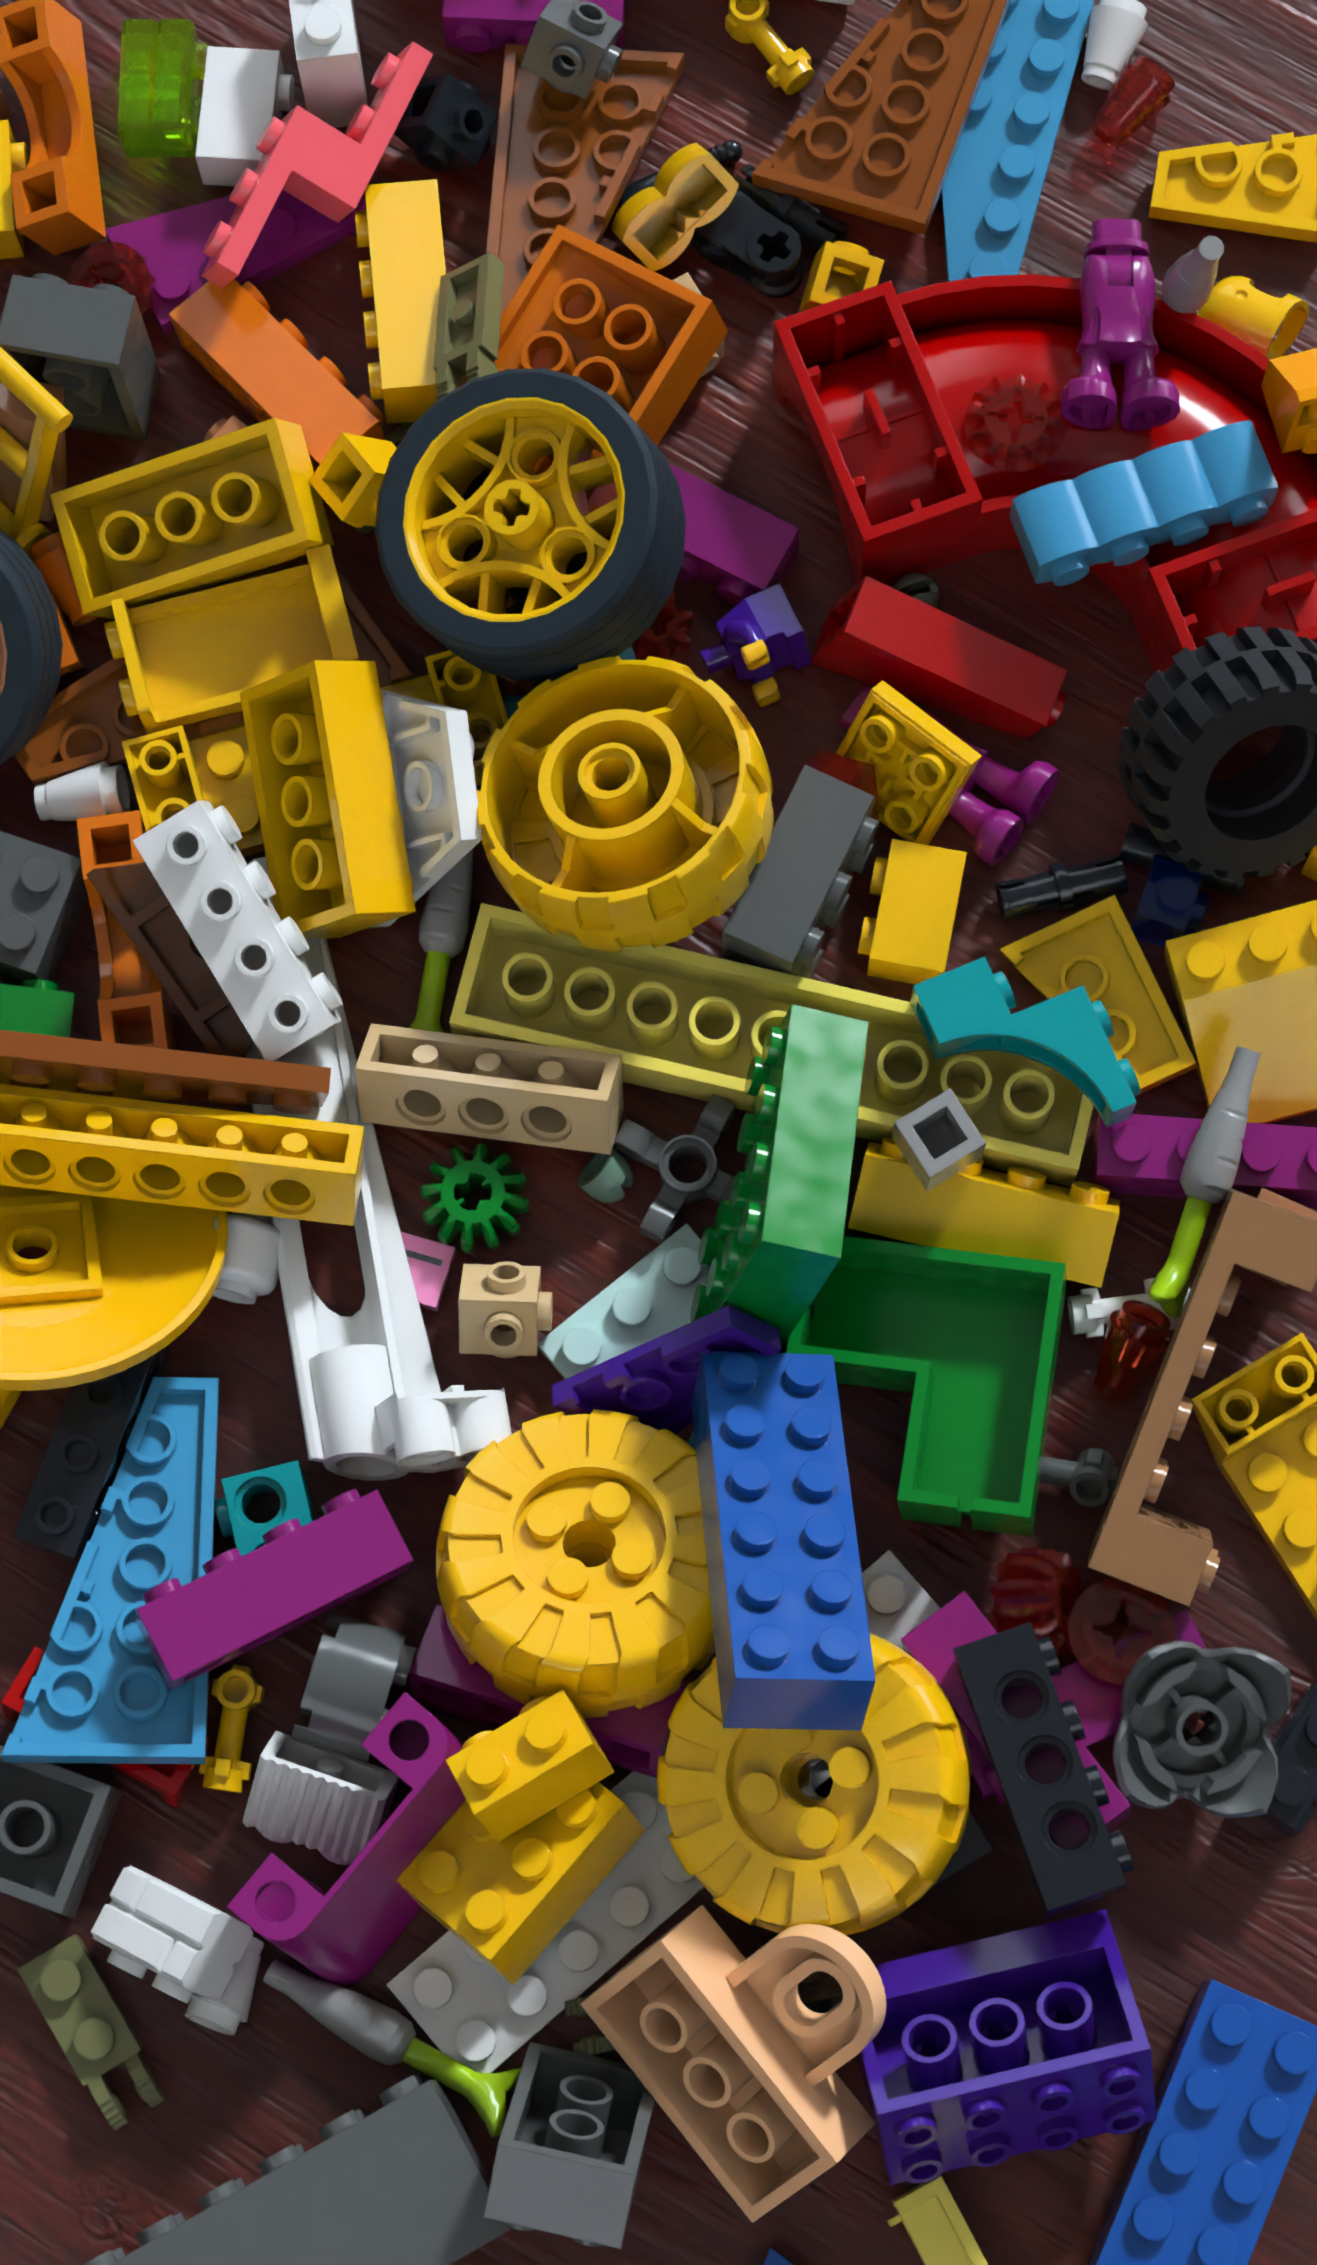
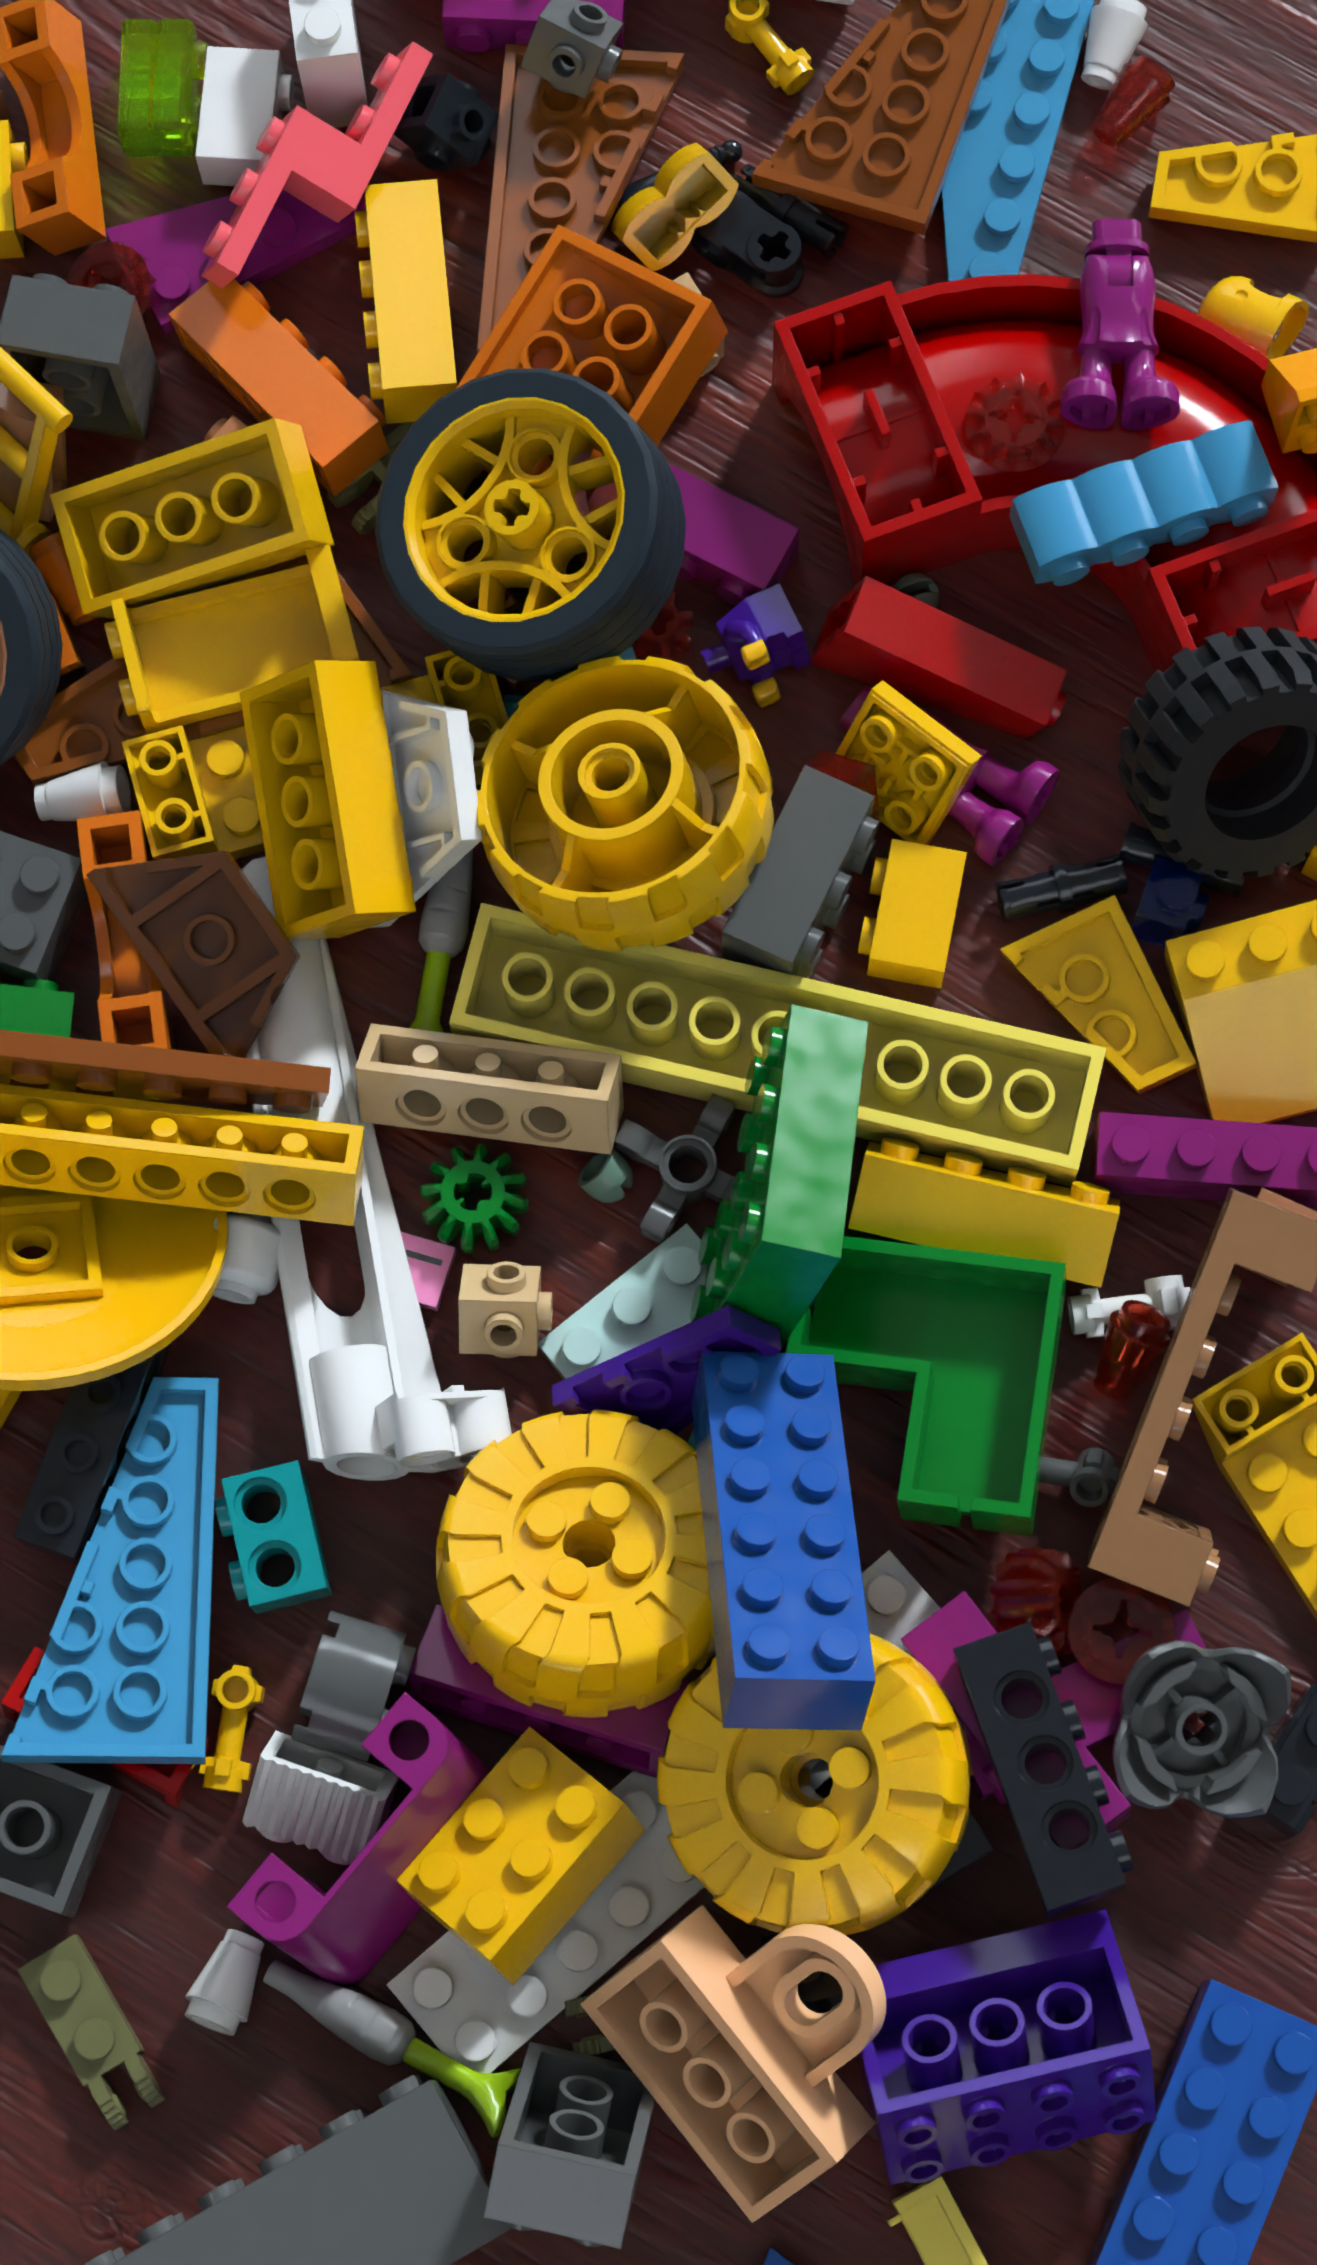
white brick [91,1865,254,2004] -> none
white brick [133,800,343,1061] -> none
magenta brick [134,1489,414,1691] -> none
yellow brick [309,432,397,528] -> none
olive hinge [433,252,505,400] -> none
yellow brick [446,1689,614,1842] -> none
yellow brick [798,241,884,313] -> none
light grey brick [892,1088,986,1191] -> none
teal arch [910,957,1141,1127] -> none
light grey piece [1149,1046,1261,1318] -> none
light grey piece [1162,236,1224,313] -> none

